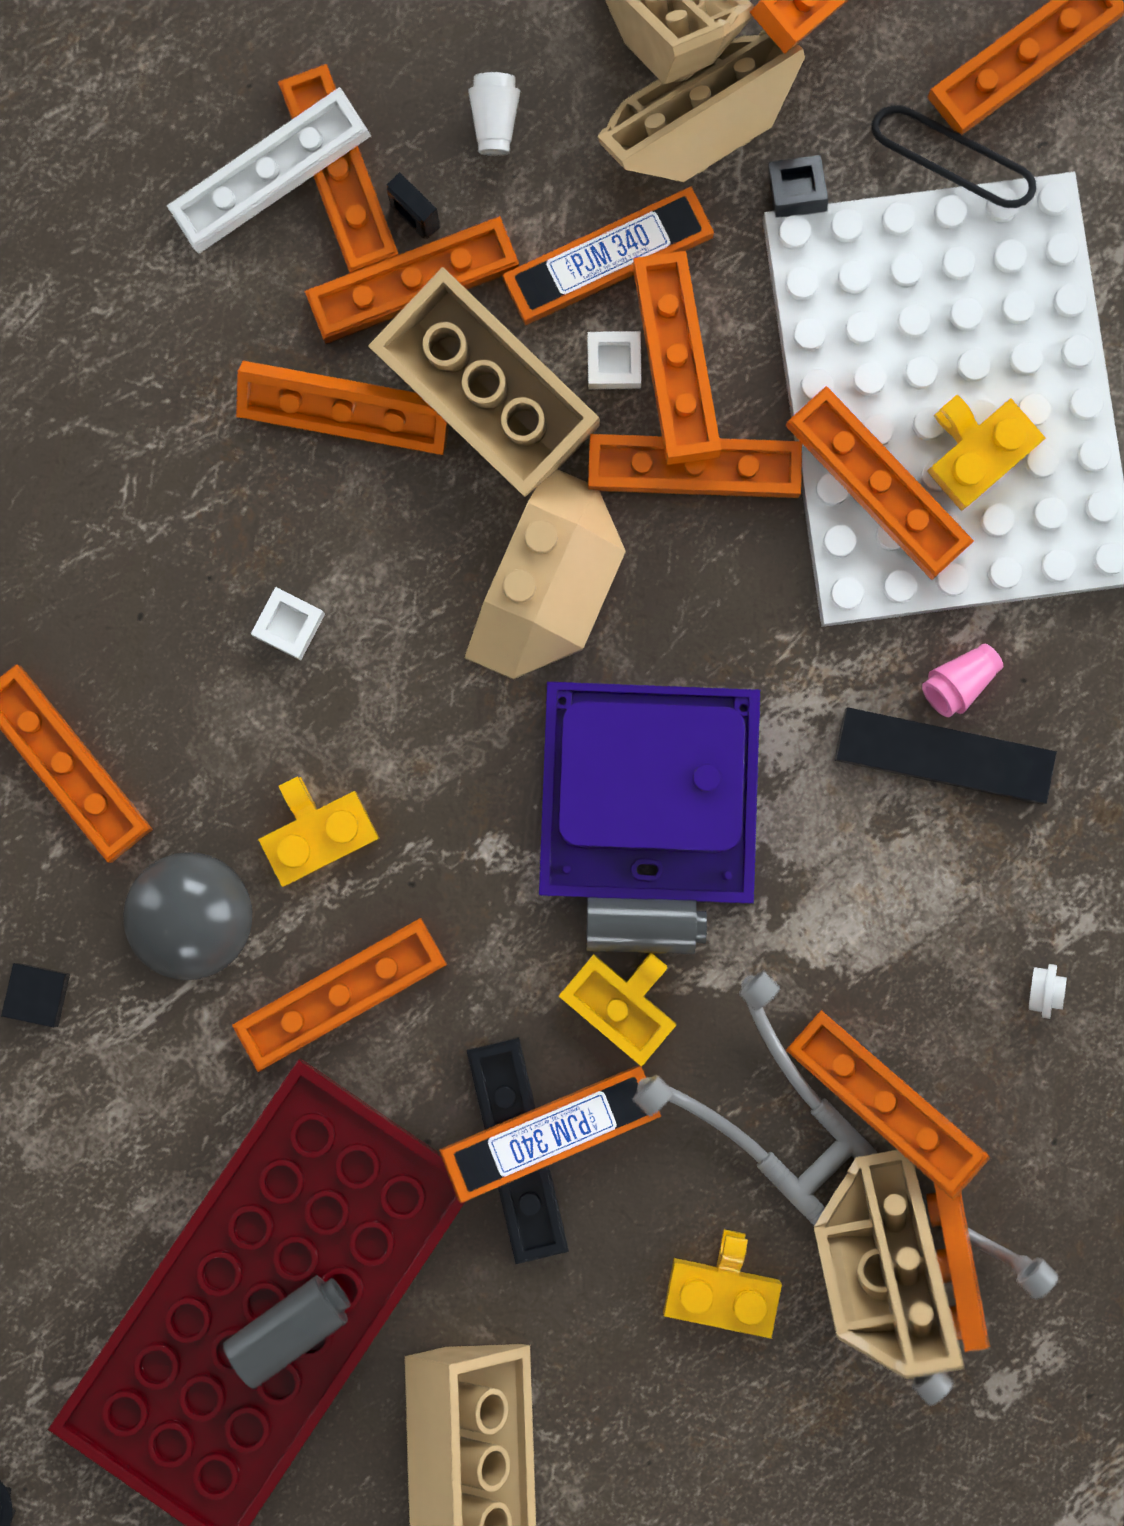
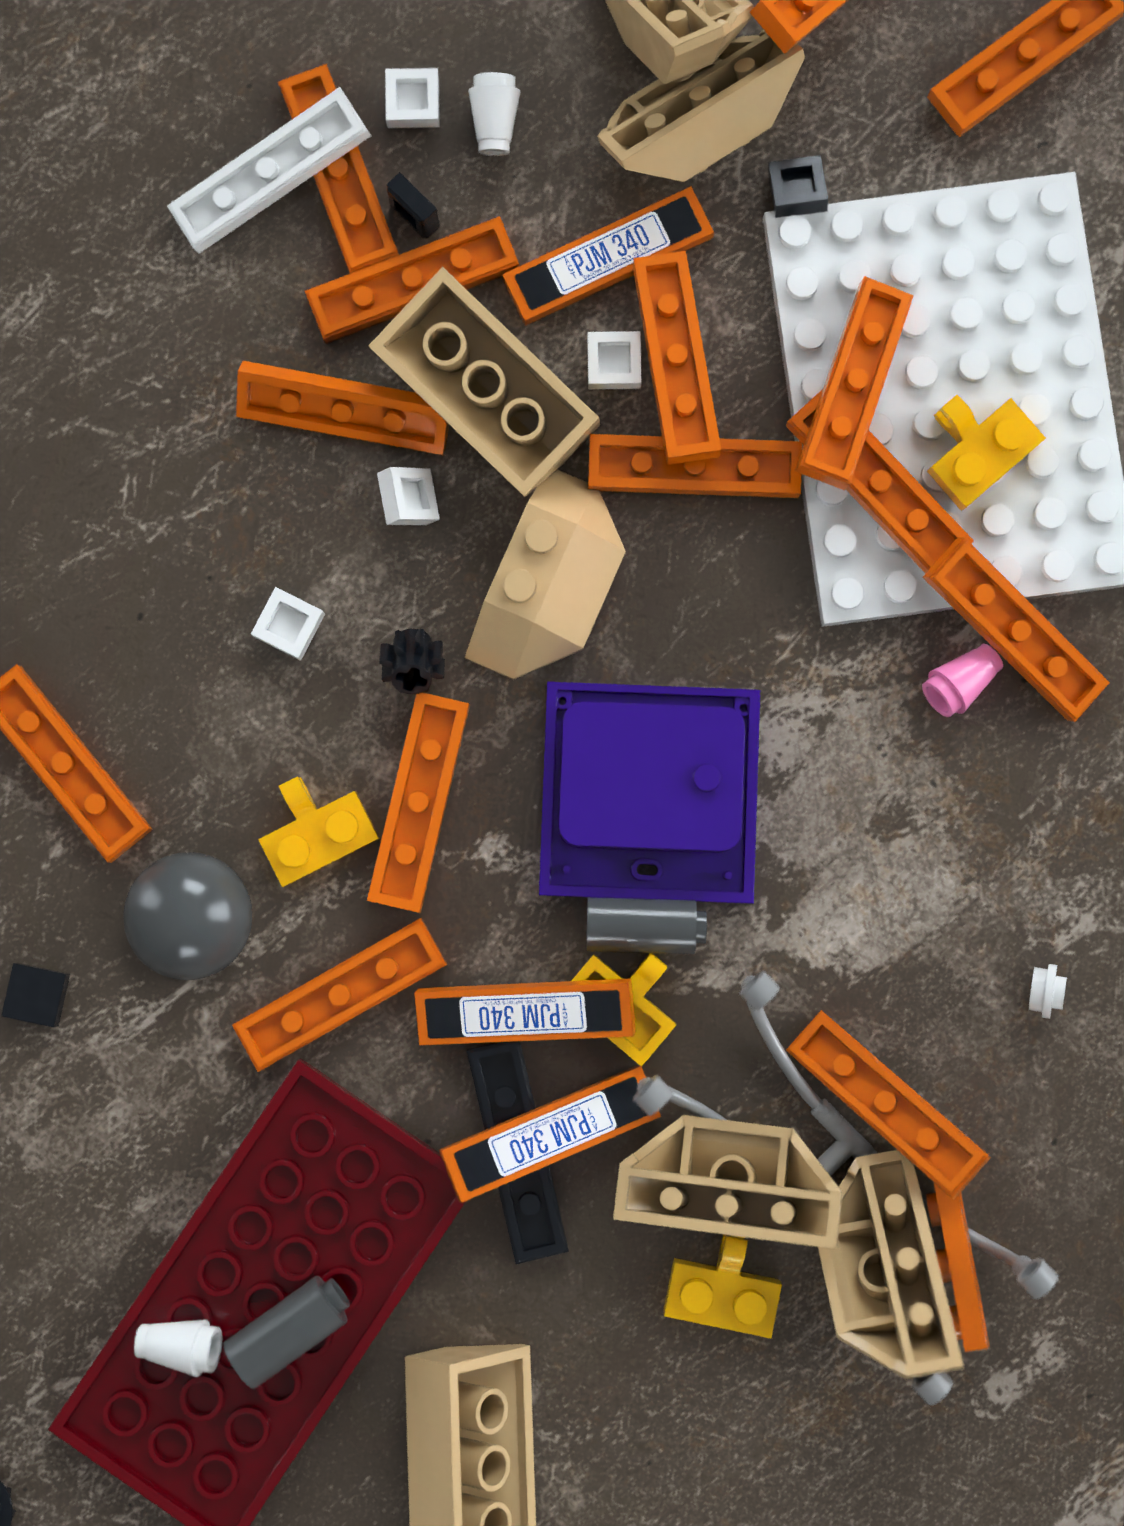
black tile [834,707,1057,805] -> none
black piece [871,105,1037,208] -> none
none -> white cone [134,1319,222,1377]
none -> orange plate [367,692,470,913]
none -> white plate [377,467,440,525]
none -> black gear [379,628,445,694]
none -> white plate [385,68,440,128]
none -> tile [414,978,636,1045]
none -> tan wedge [613,1115,842,1249]
none -> orange tile [795,276,914,491]
none -> orange tile [922,537,1110,722]

